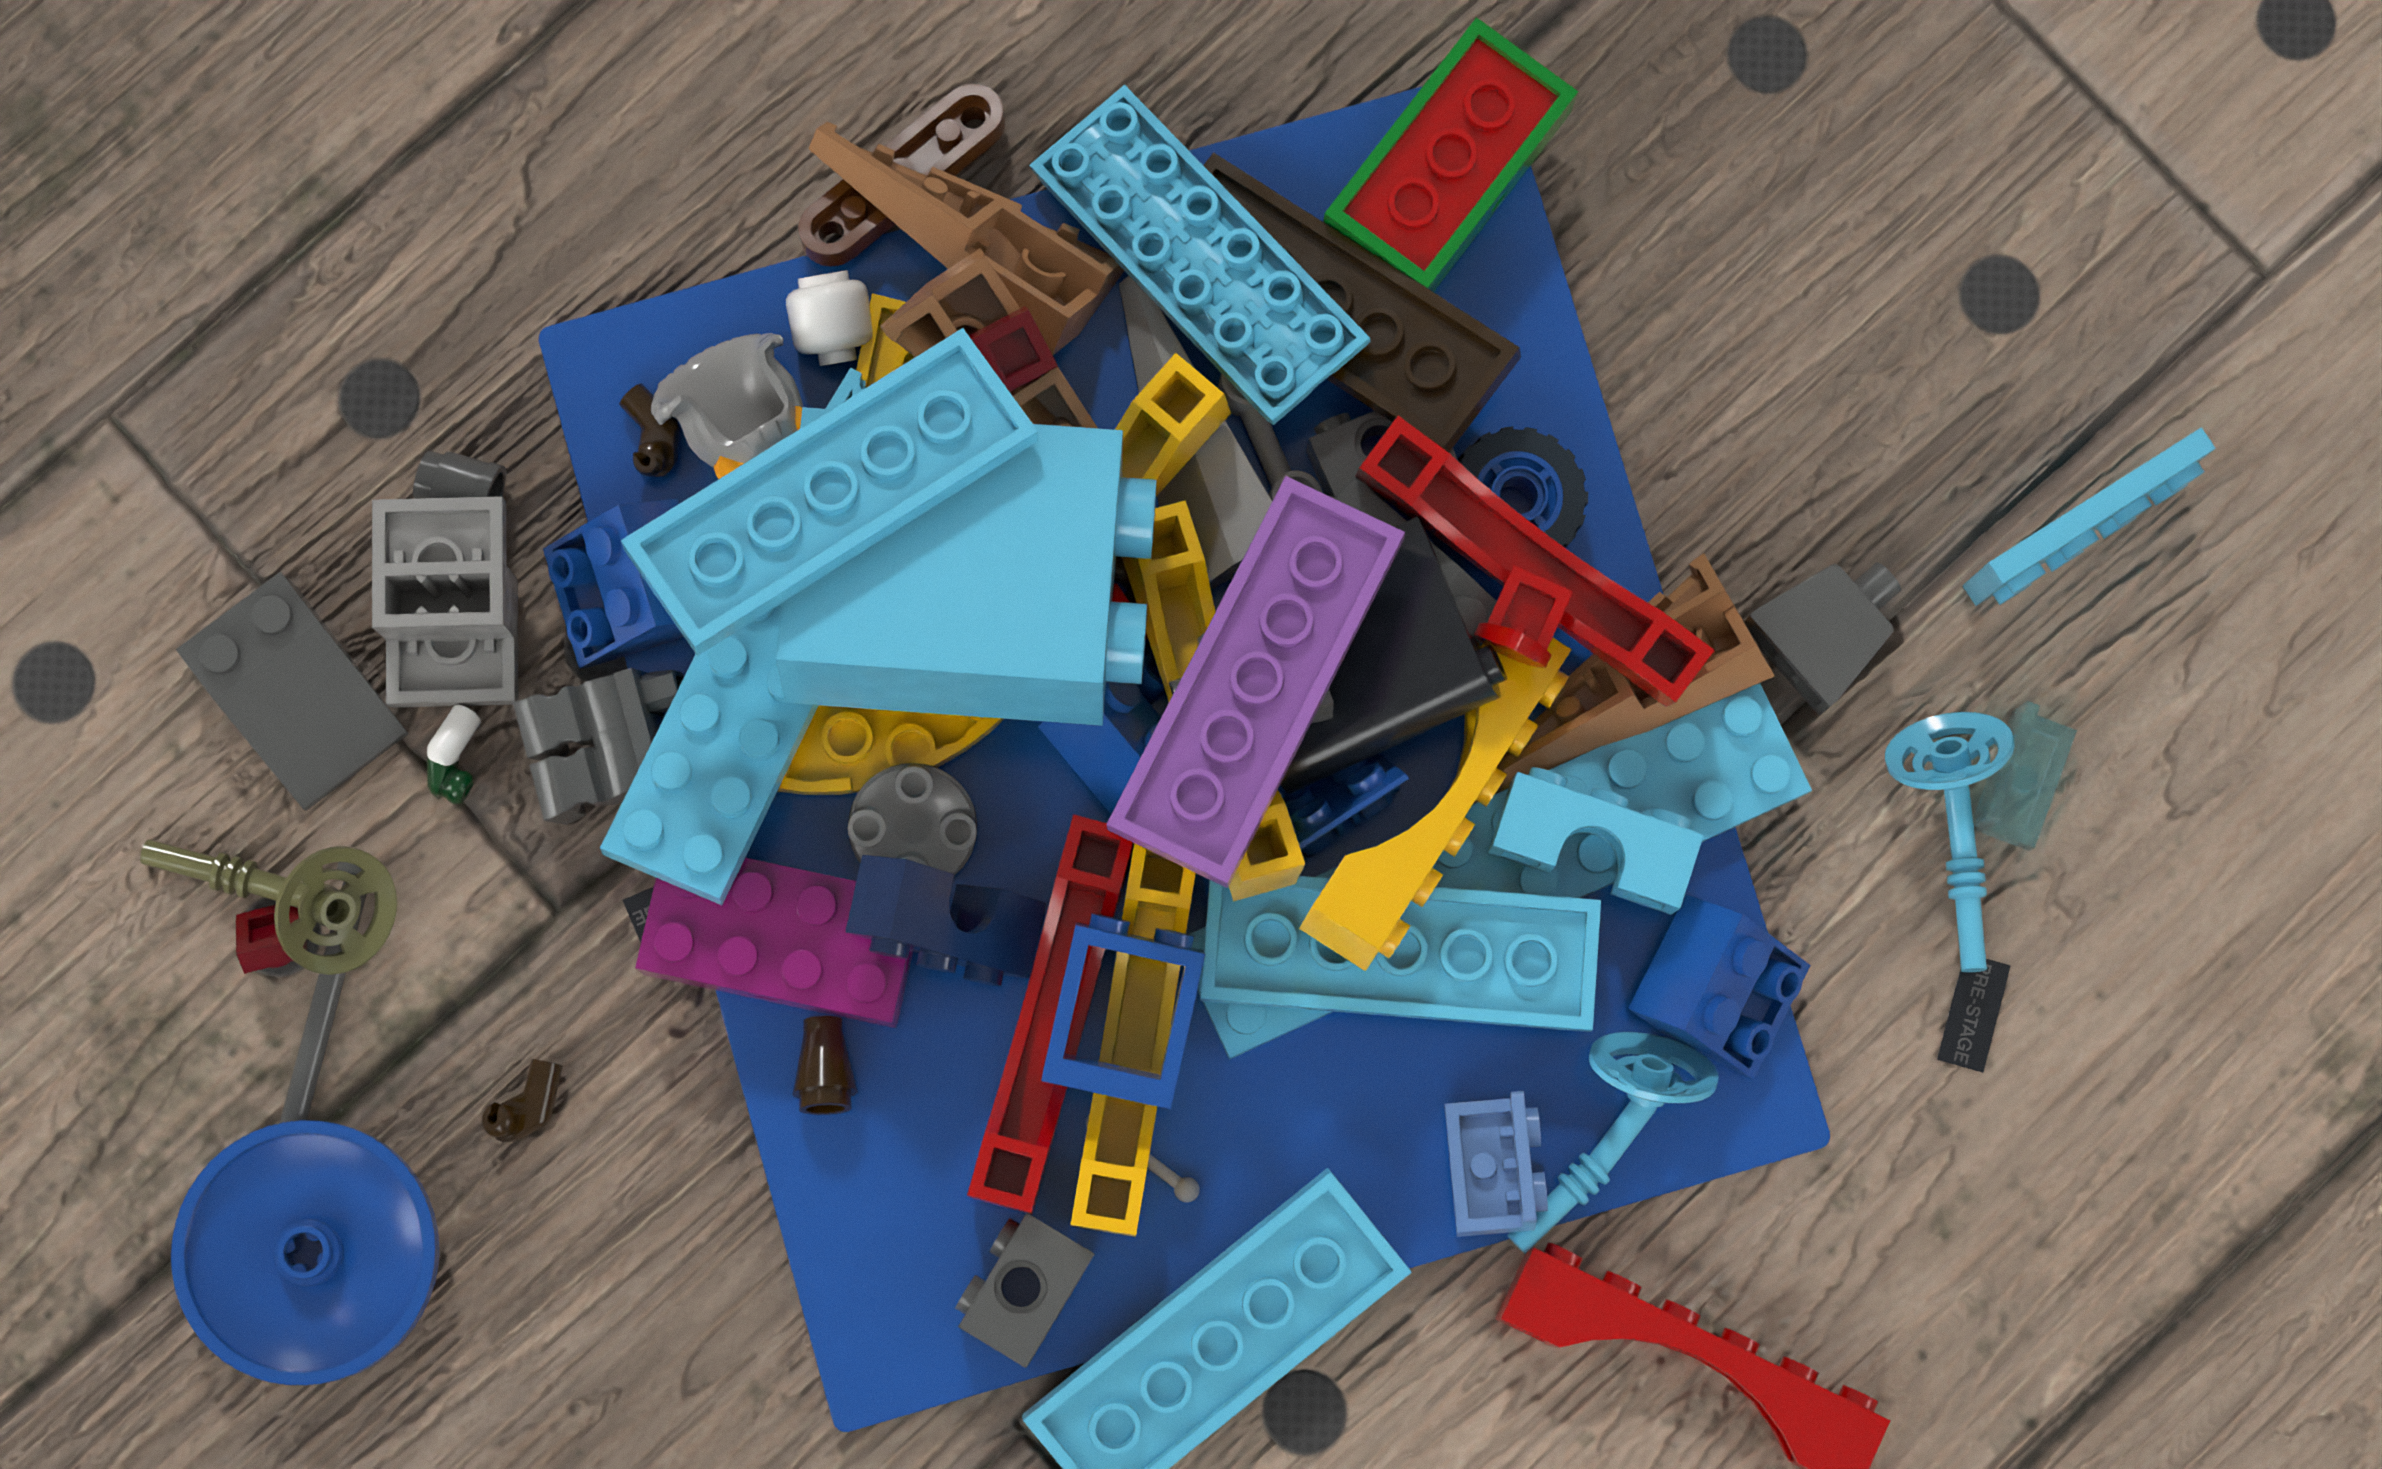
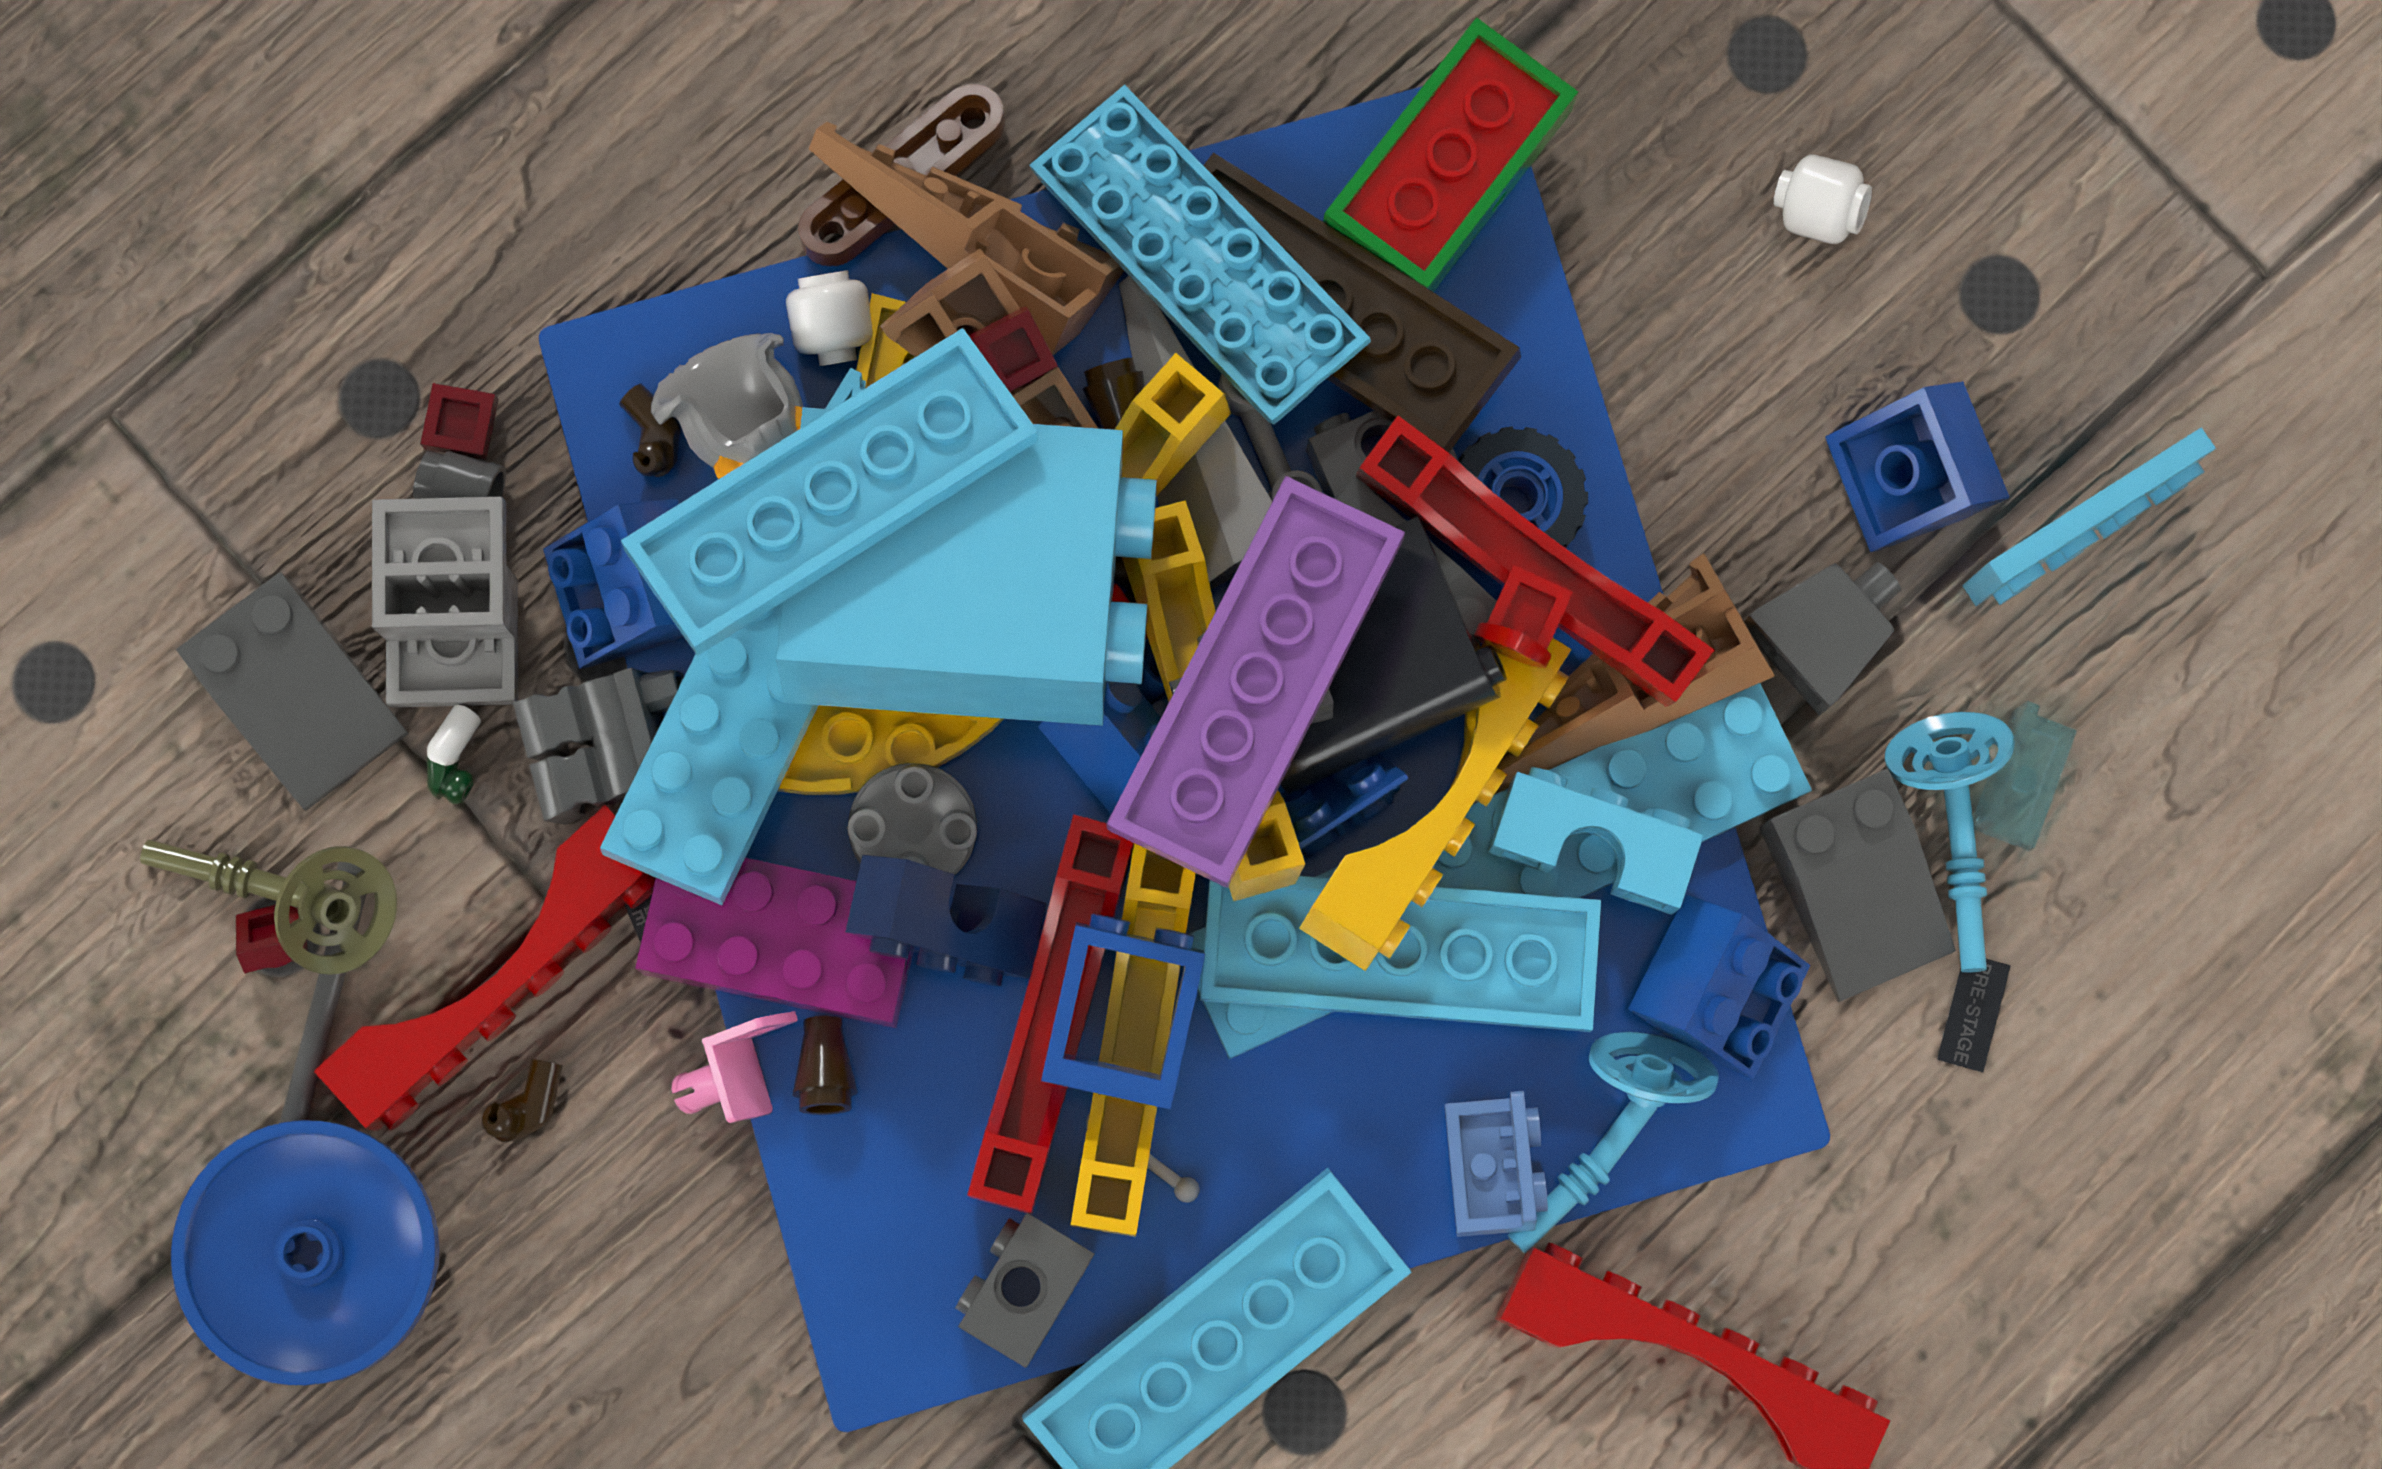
none -> red arch [314,805,656,1132]
none -> dark red plate [420,383,499,460]
none -> bright pink bracket [671,1011,798,1123]
none -> dark brown cone [1082,358,1145,430]
none -> dark grey slope [1759,768,1956,1002]
none -> white head [1774,155,1872,244]
none -> blue slope [1825,381,2010,552]

